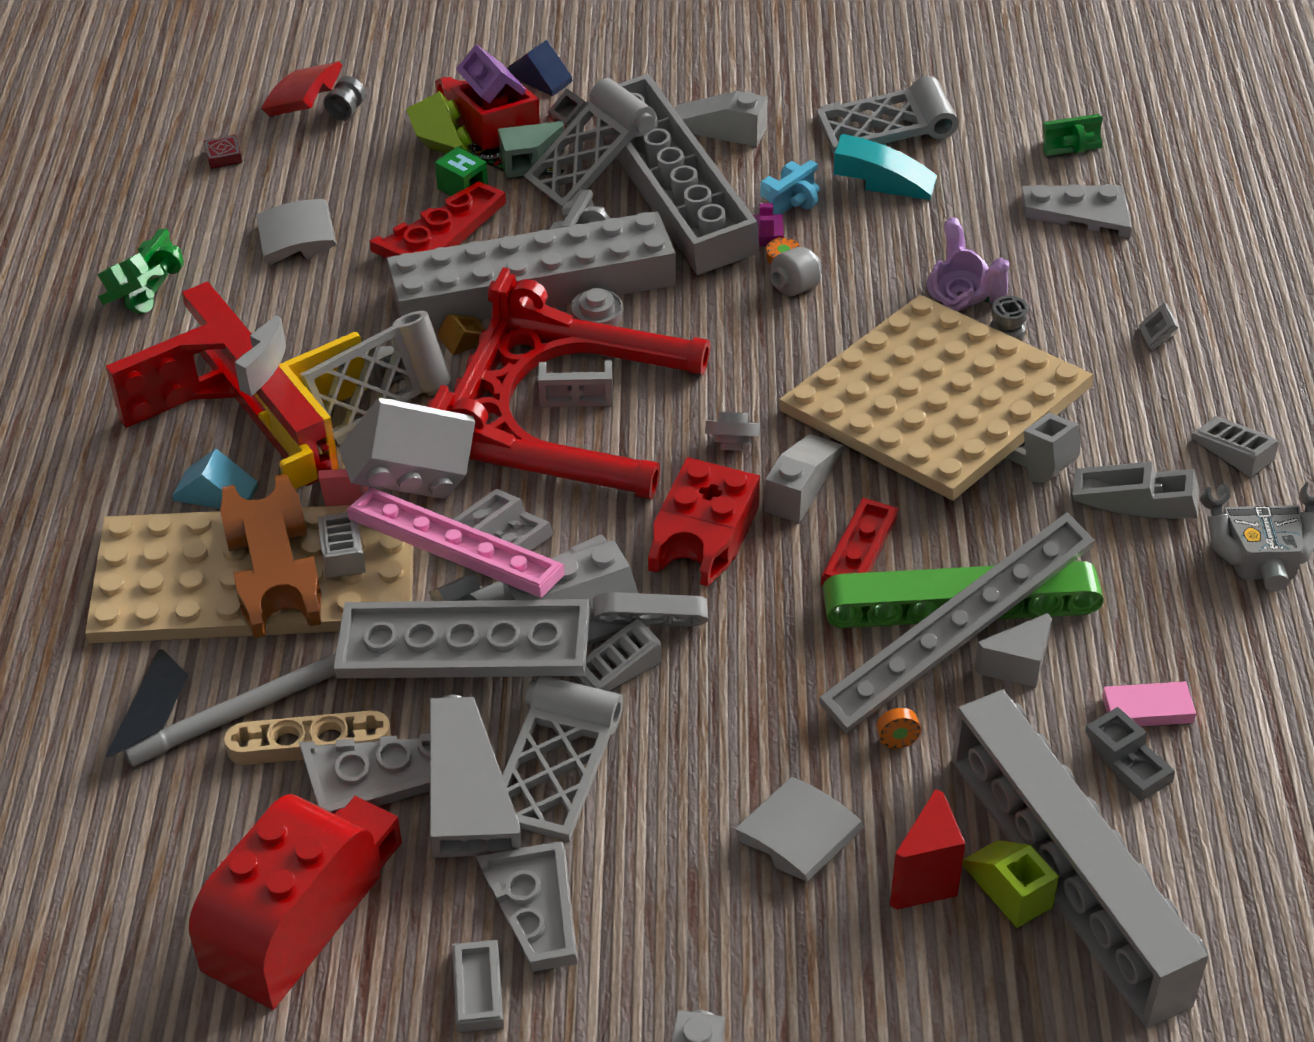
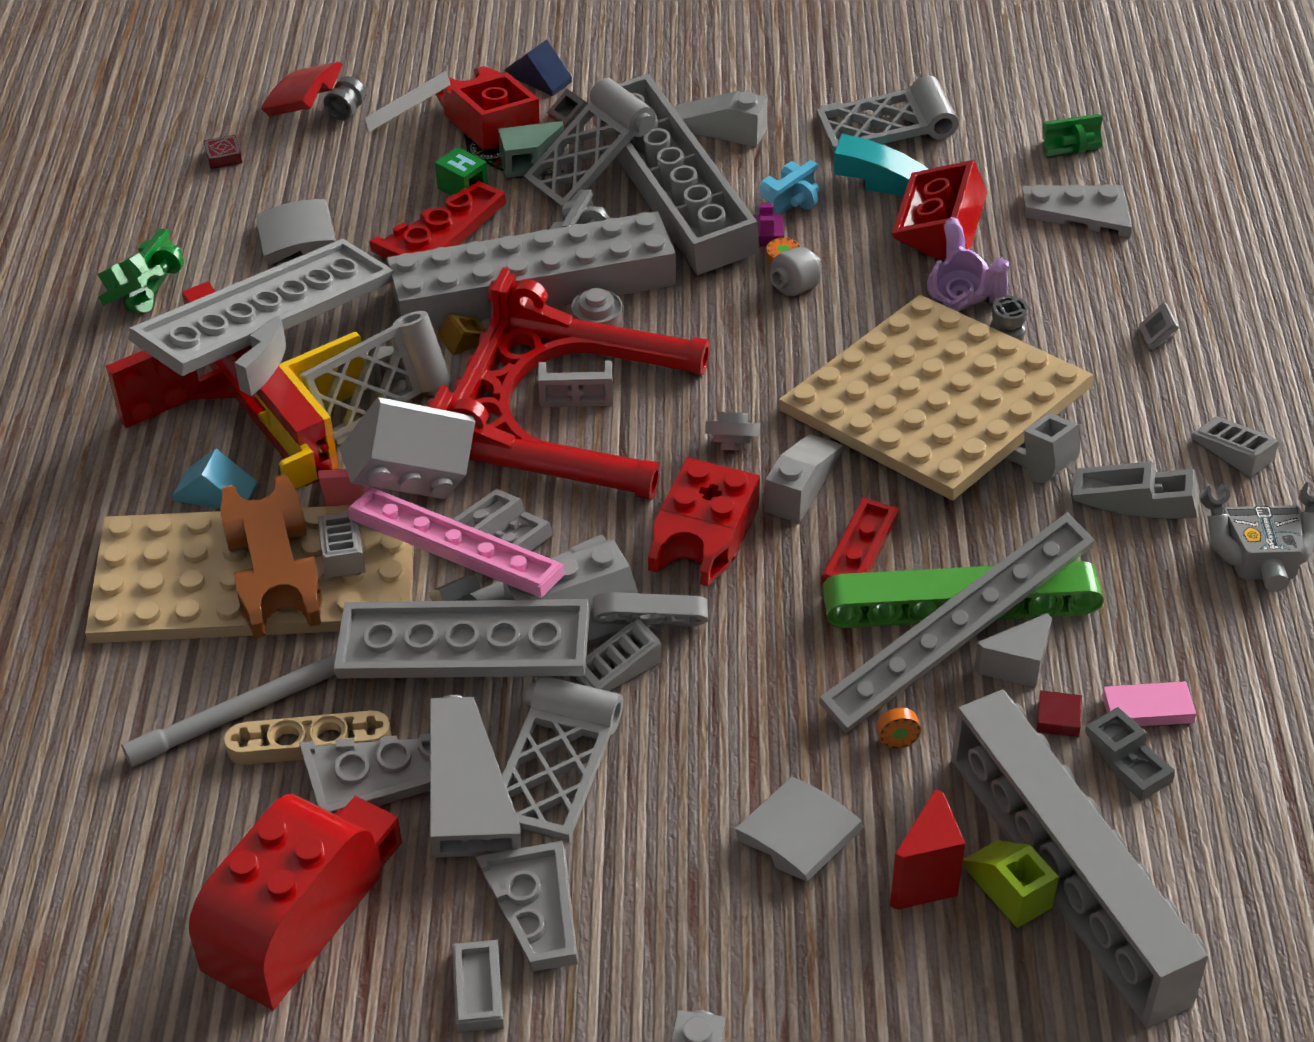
black sticker [105,649,188,757] -> none
lime slope [406,91,472,154] -> none
medium lavender panel [456,44,527,103] -> none
none -> light grey plate [129,239,394,376]
none -> white sticker [365,71,451,132]
none -> red slope [892,160,987,259]
none -> dark red tile [1036,690,1082,737]

